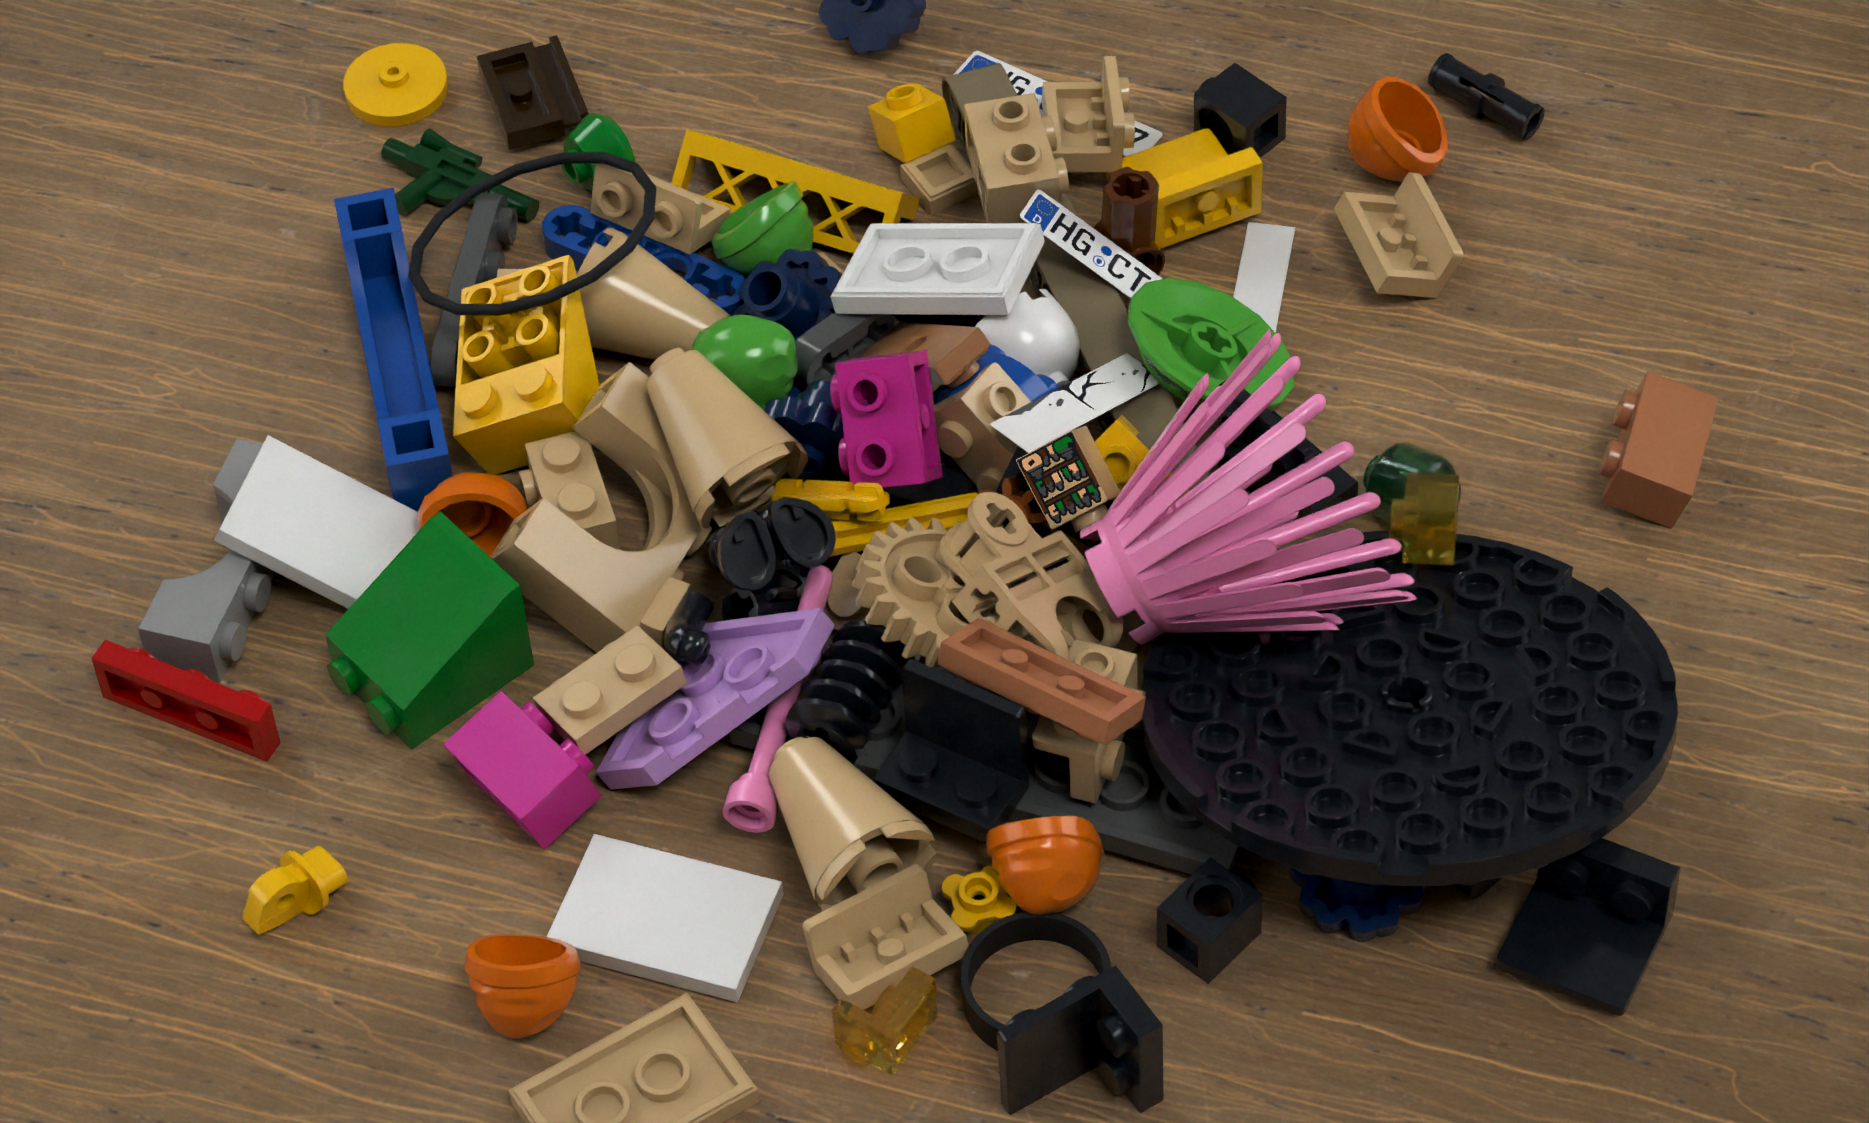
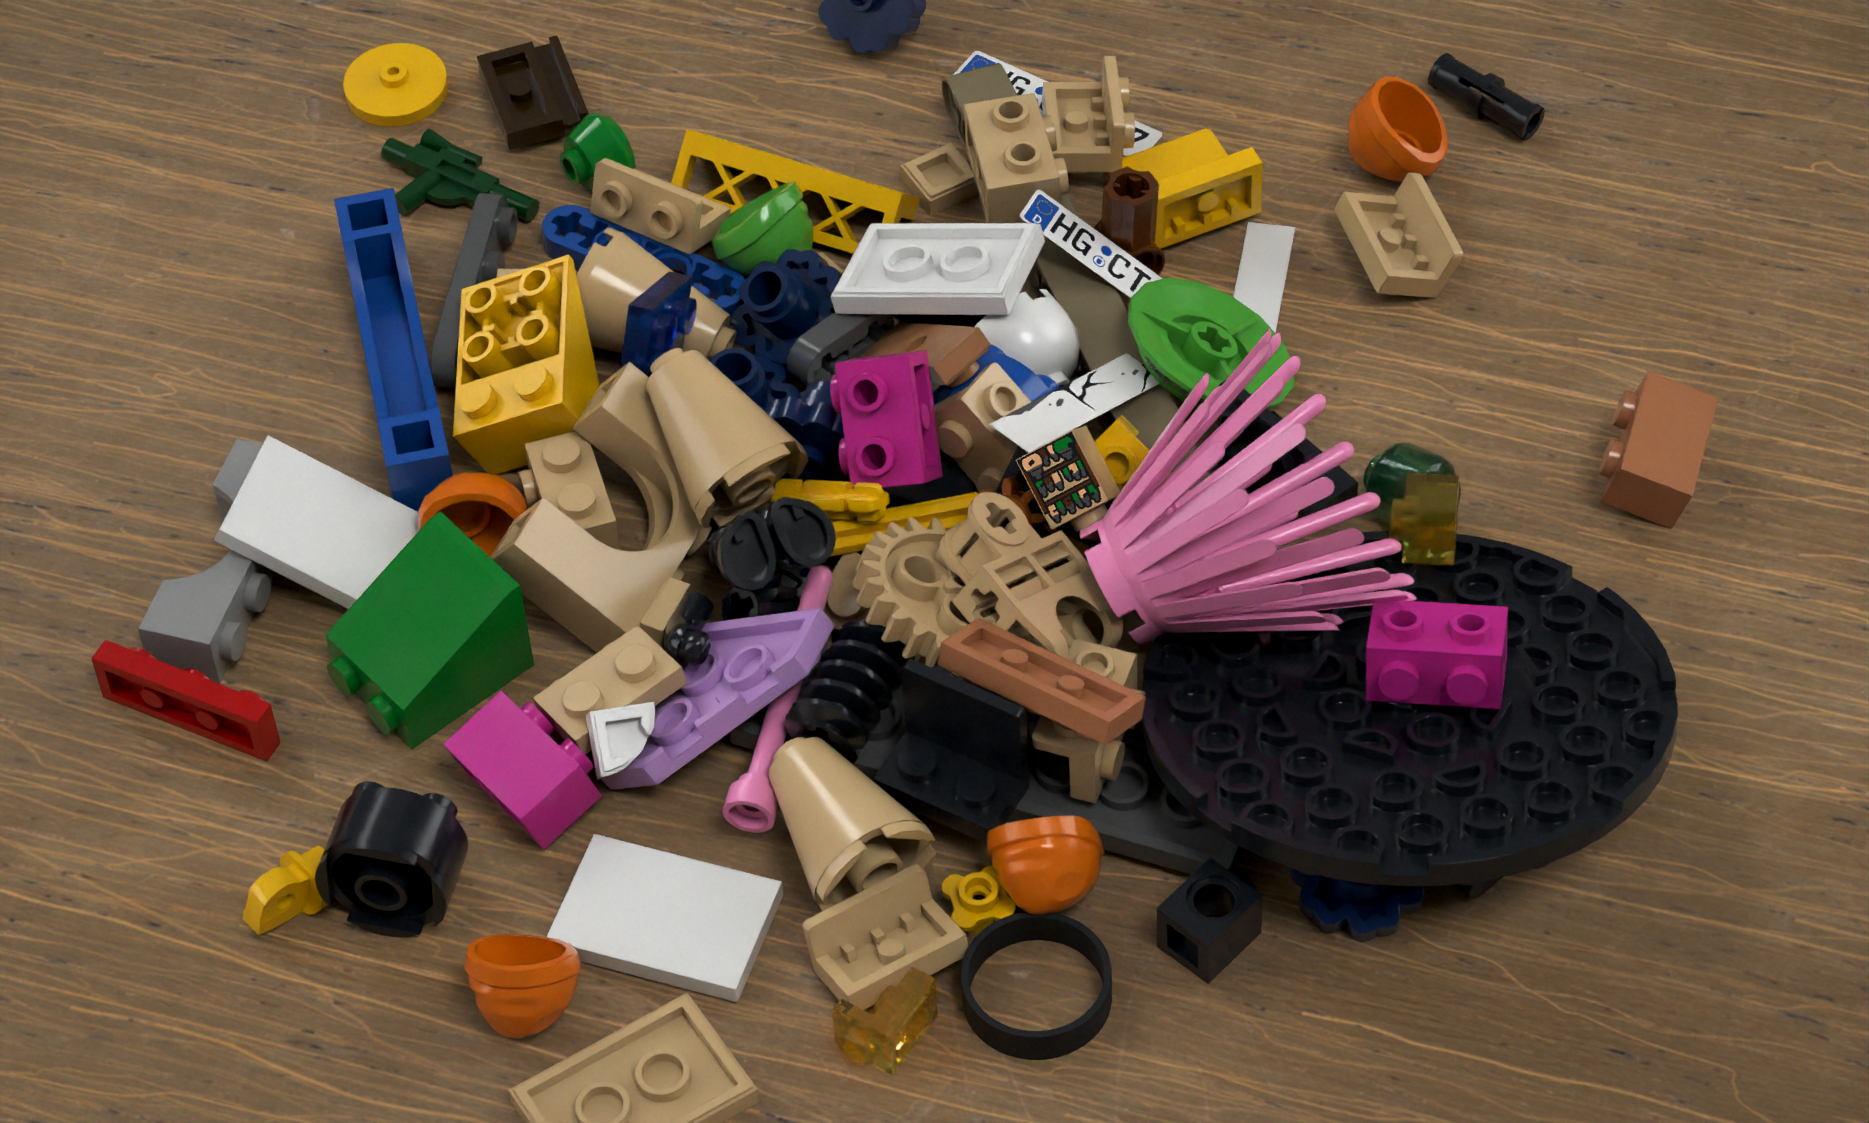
black piece [408,152,657,316] -> none
bright green hat [691,314,798,410] -> none
yellow plate [868,84,956,164] -> none
black bracket [997,965,1164,1115] -> none
black brick [1194,63,1287,158] -> none
black bracket [1496,838,1681,1016] -> none
none -> black brick [315,781,468,937]
none -> white tile [585,702,655,780]
none -> clear blue plate [621,271,697,377]
none -> dark pink brick [1366,600,1508,709]

